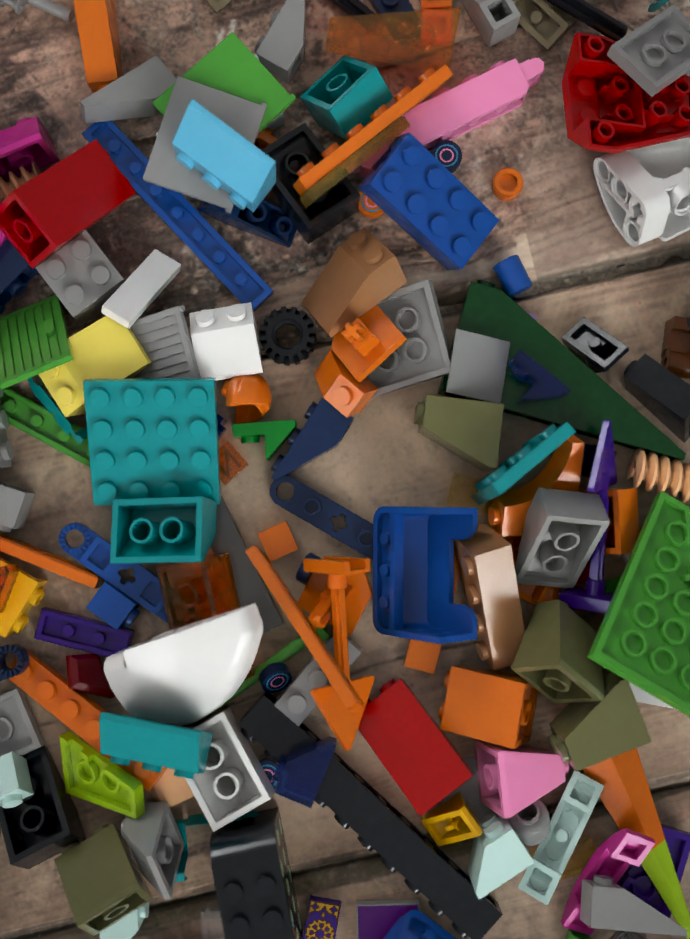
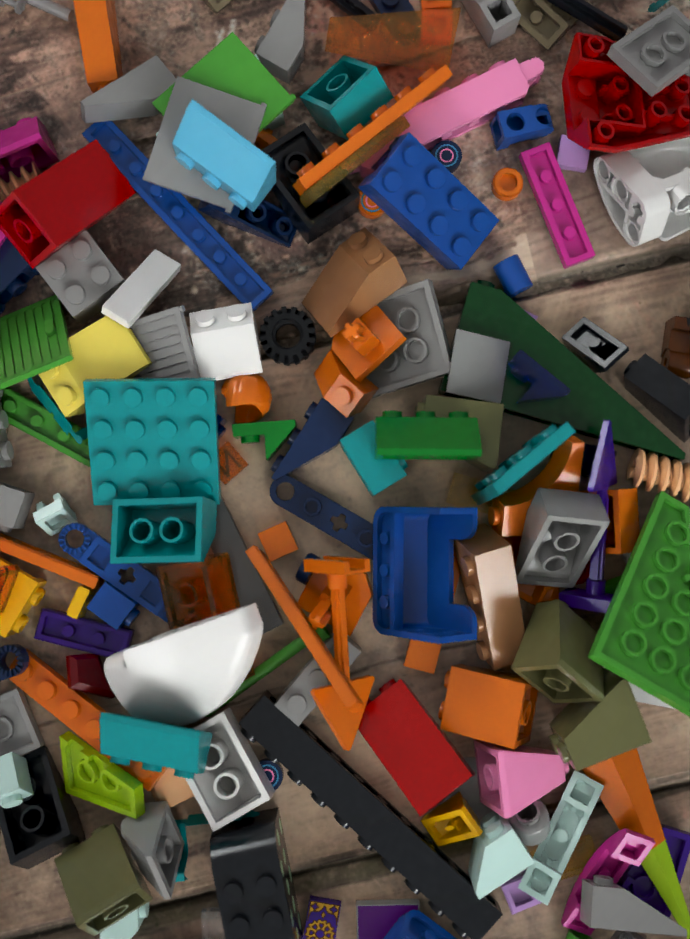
dark blue tile [259,663,292,693] -> none
clear blue slope [272,736,337,808] -> none
none -> light aqua tile [32,493,78,536]
none -> yellow tile [66,585,98,619]
none -> teal brick [339,420,408,497]
none -> green slope [375,411,482,460]
none -> blue leg [489,104,554,151]
none -> lavender tile [501,870,541,915]
none -> dark pink plate [519,142,595,269]
none -> lavender tile [556,134,590,173]

